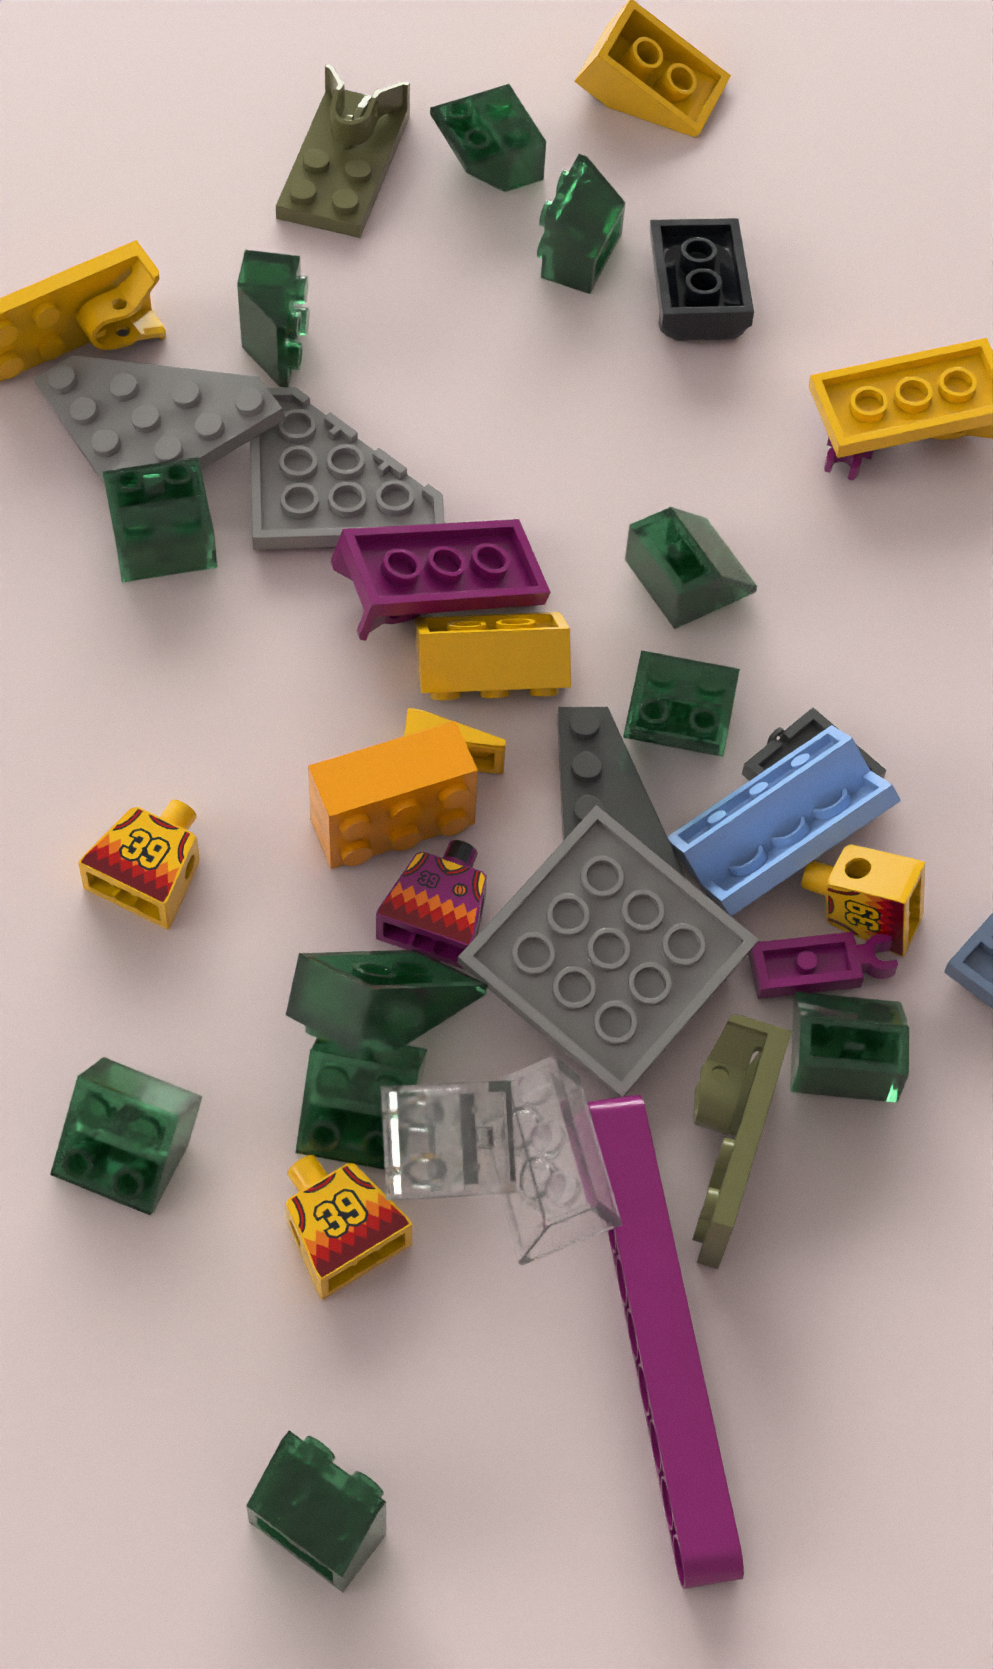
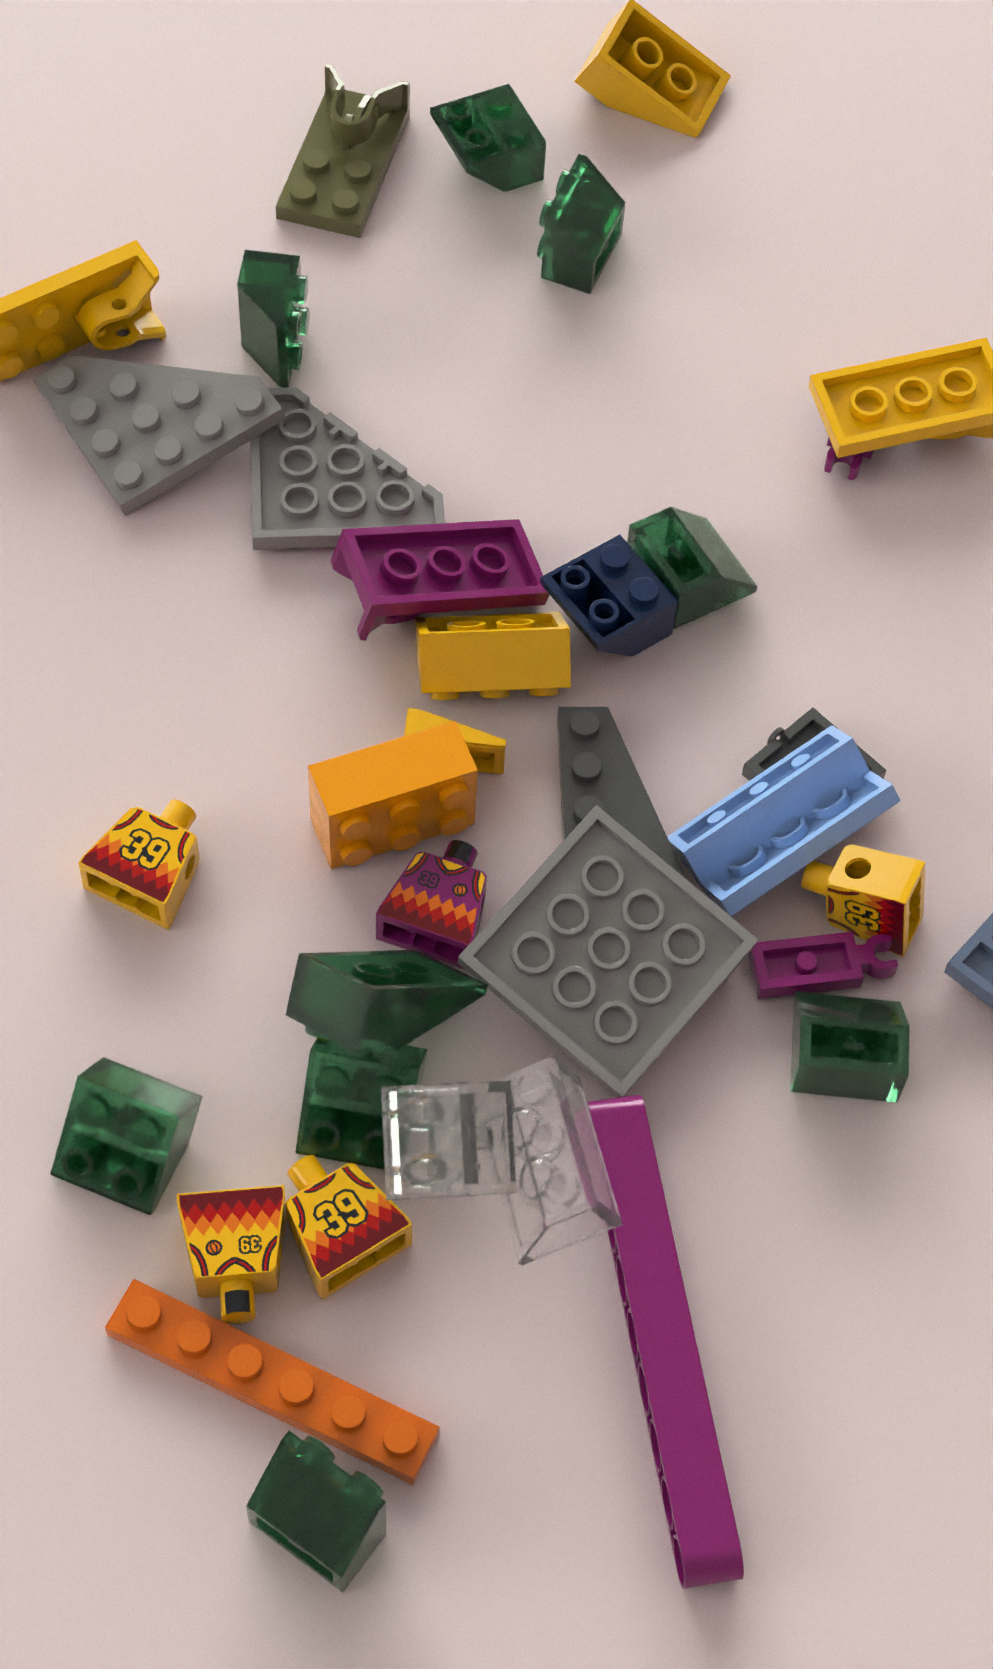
clear green slope [102,457,217,583] -> none
clear green slope [623,650,740,757] -> none
black slope [649,218,754,340] -> none
olive plate [692,1014,792,1269] -> none
none -> orange plate [105,1278,440,1485]
none -> torso [177,1185,286,1324]
none -> dark blue slope [540,534,678,656]

